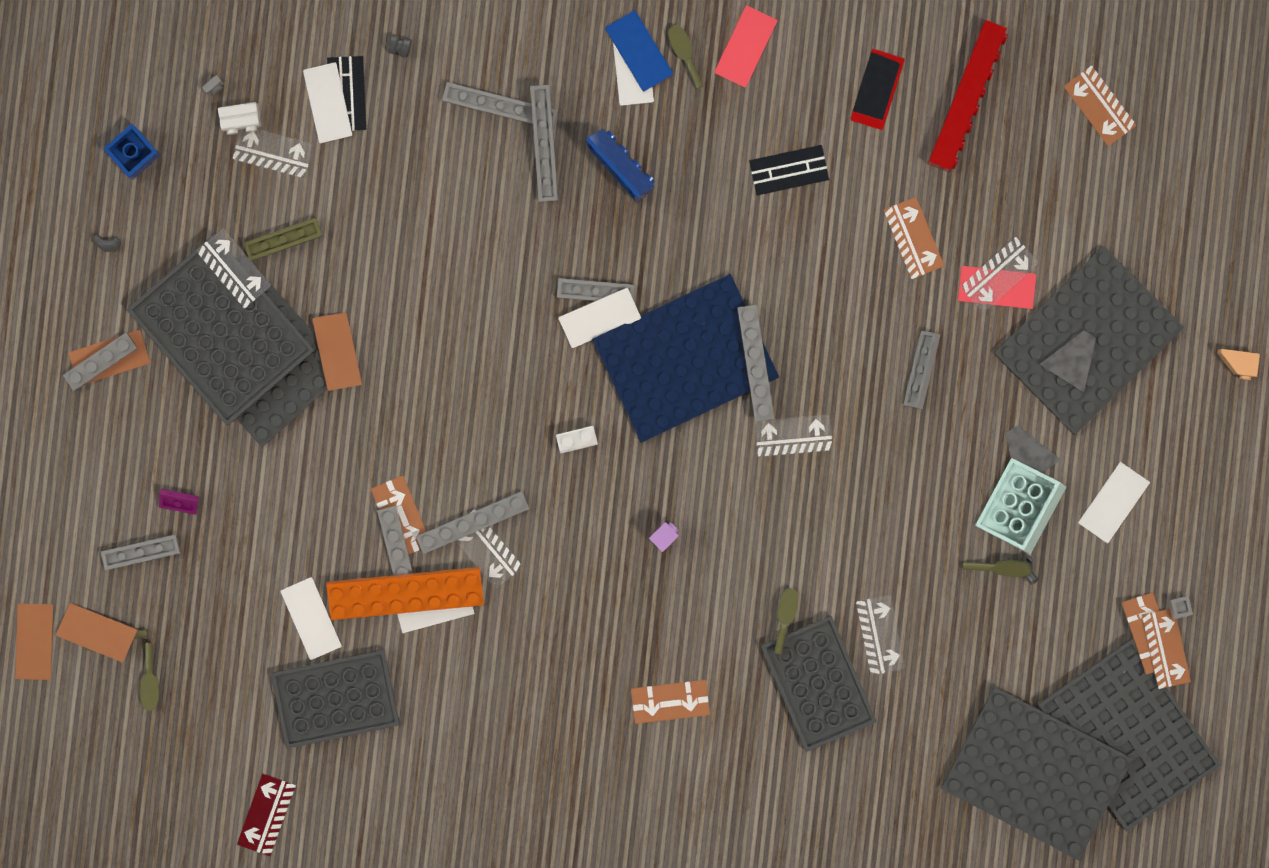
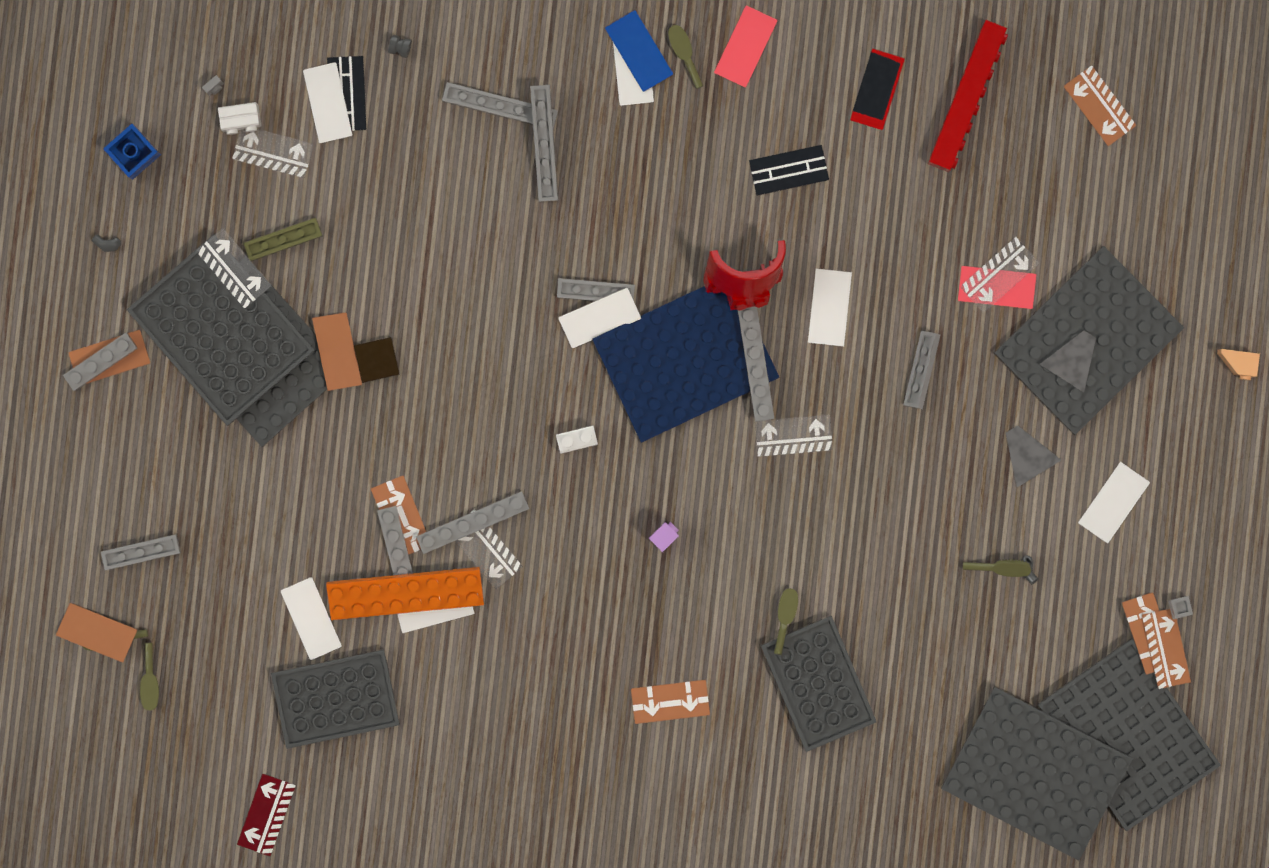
nougat sticker [15,603,53,680] -> none
magenta plate [159,489,199,515] -> none
blue slope [586,129,655,203] -> none
clear sticker [856,595,905,676] -> none
nougat sticker [884,197,944,279] -> none
light aqua slope [975,458,1066,555] -> none
none -> dark brown tile [354,337,400,383]
none -> red piece [703,240,786,310]
none -> white sticker [808,269,852,346]

